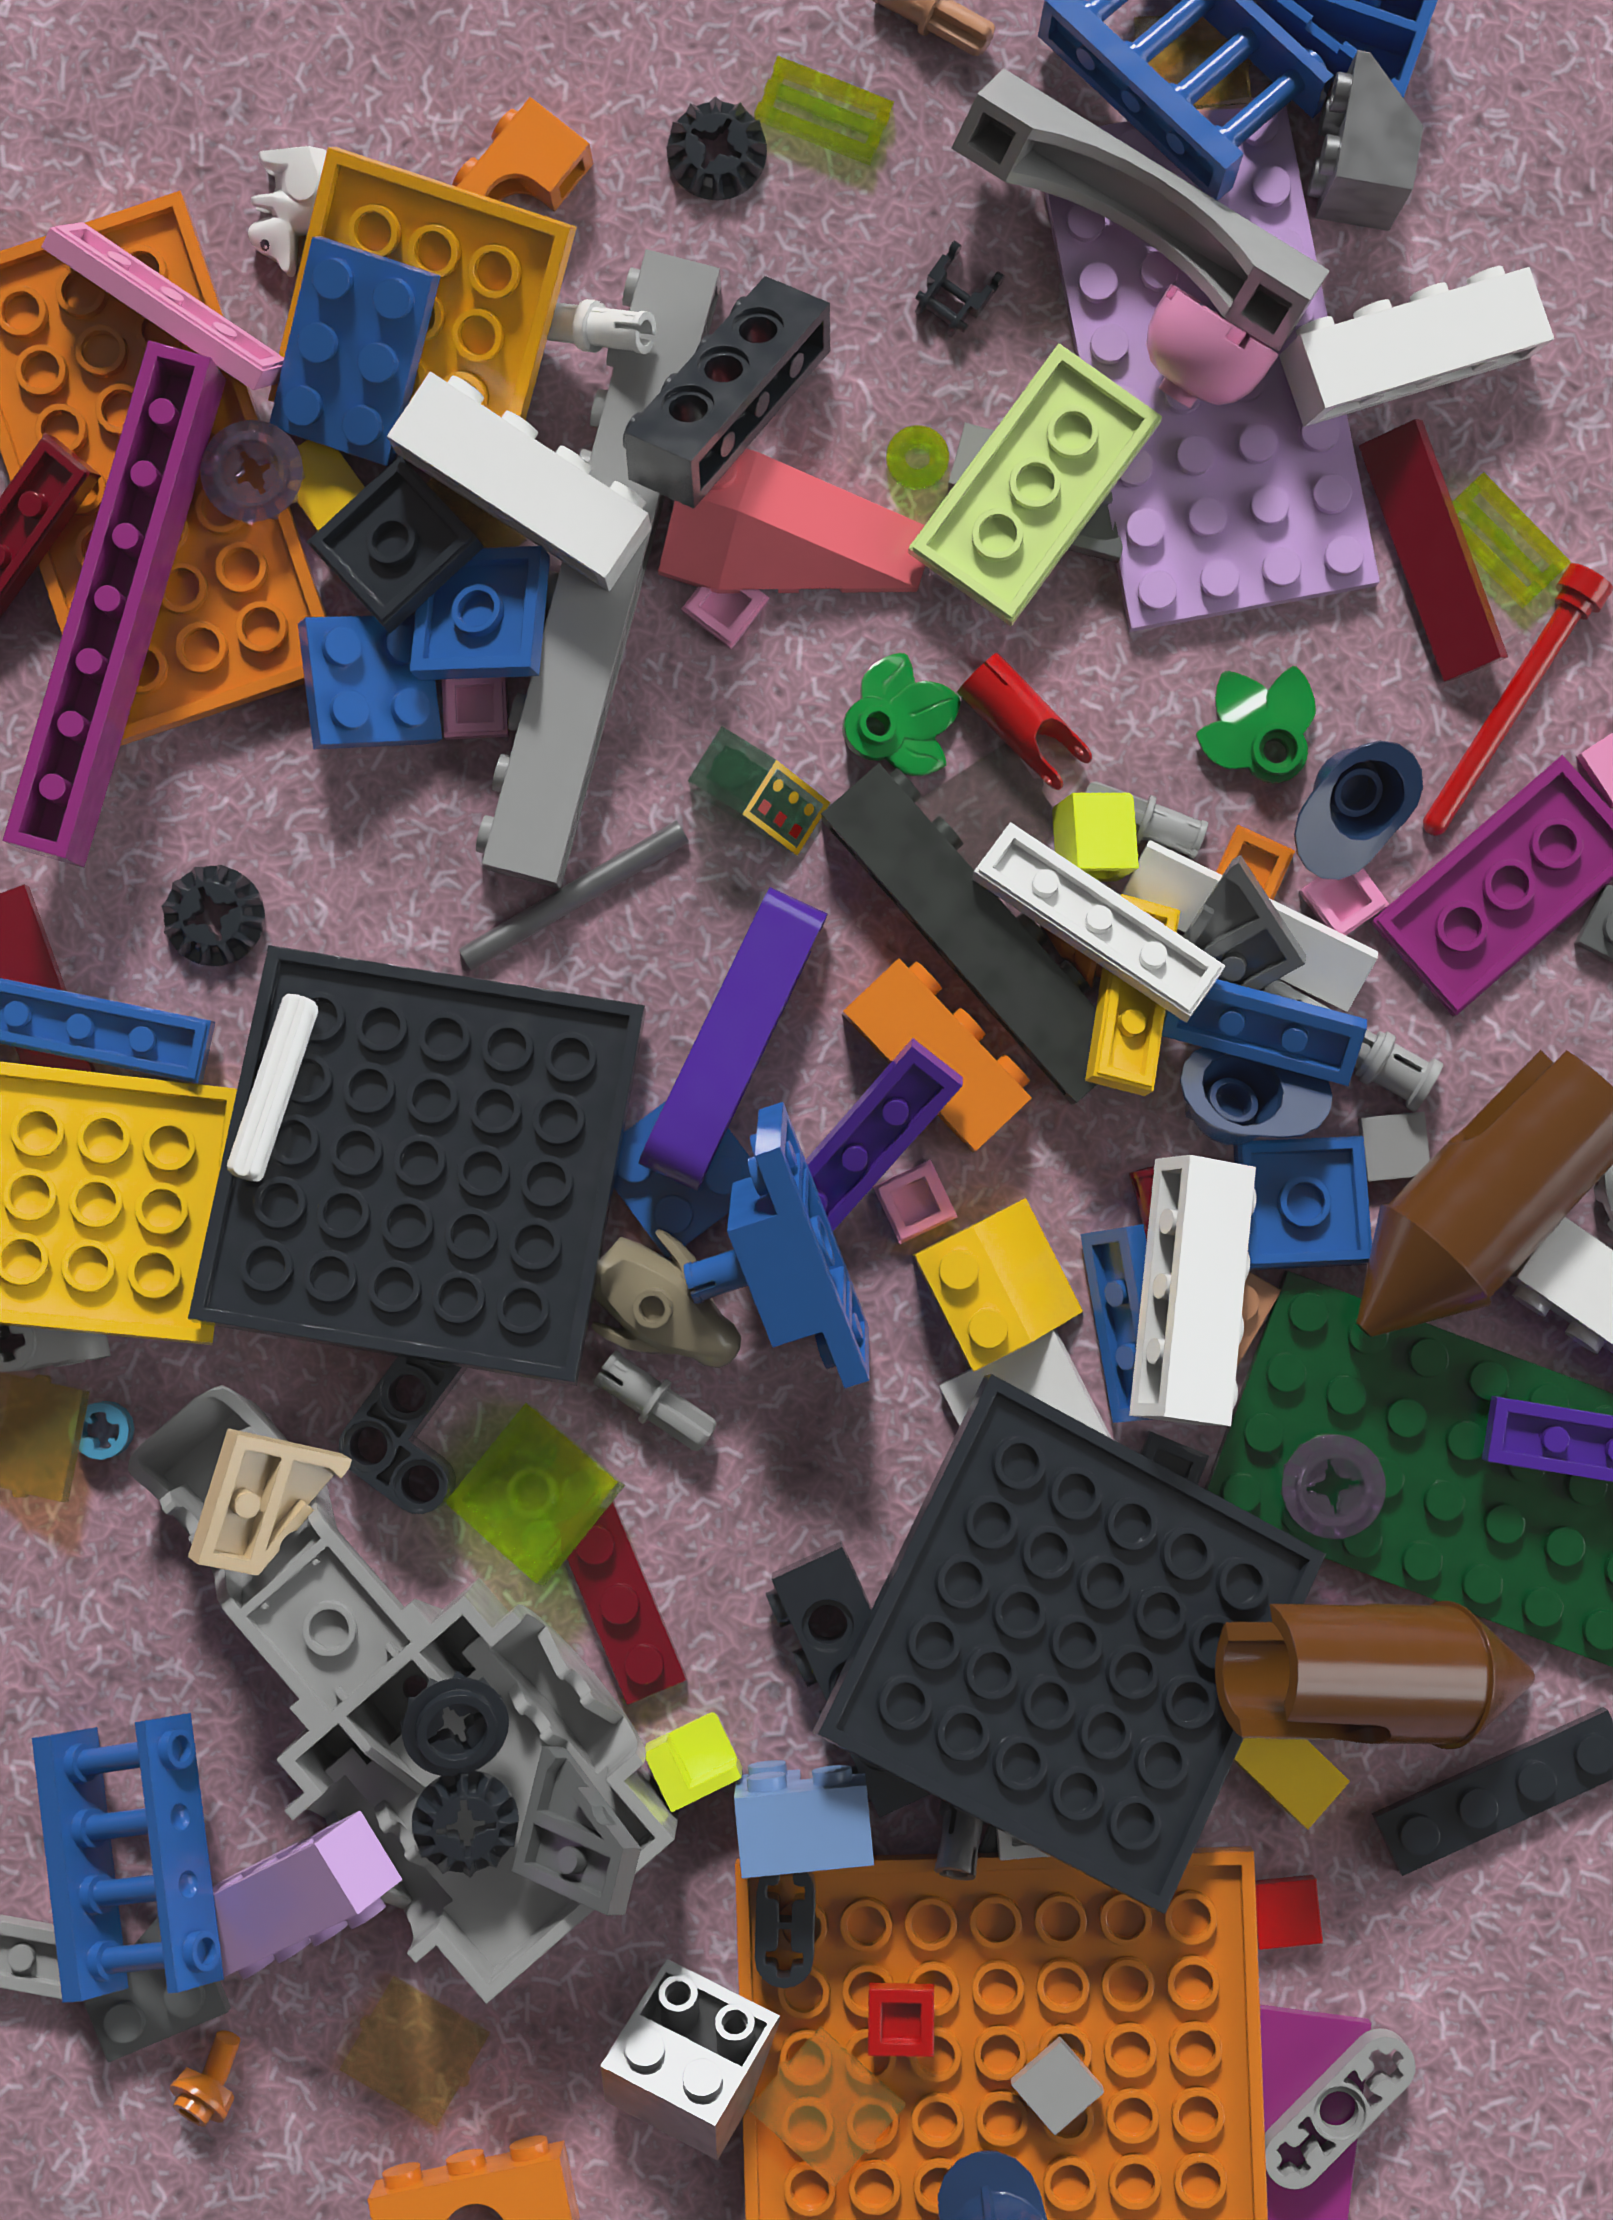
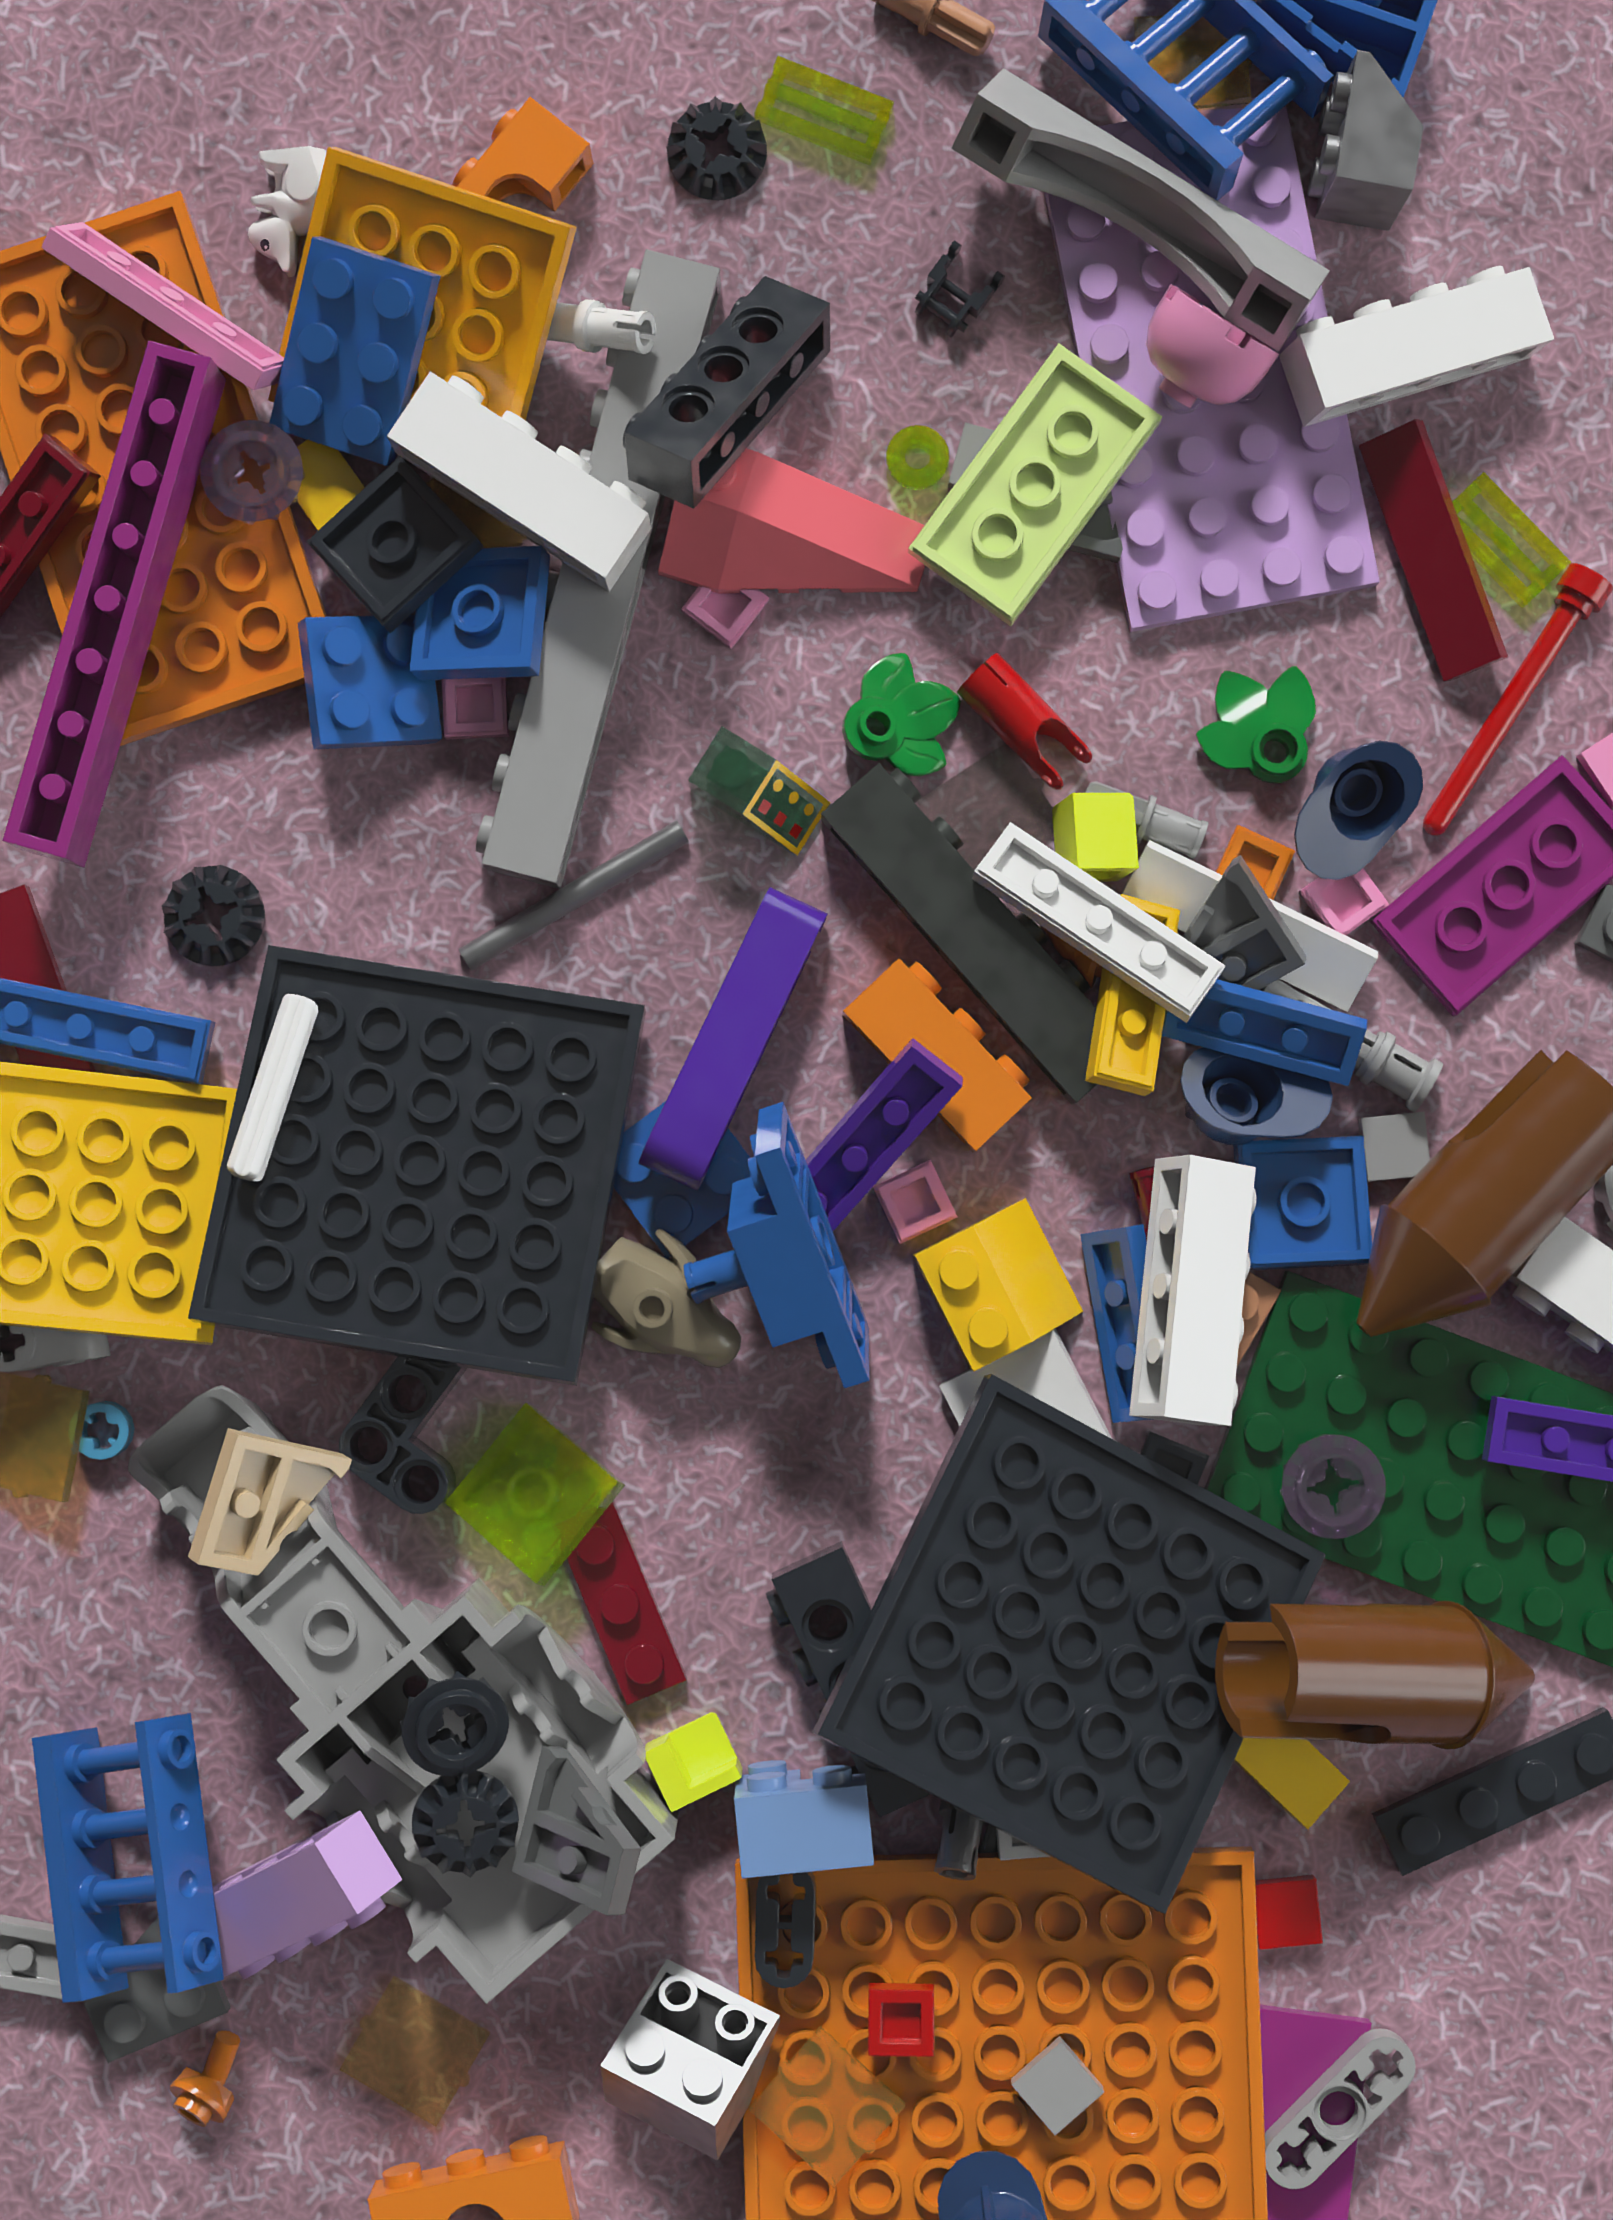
light grey axle [593,1350,717,1451] -> none

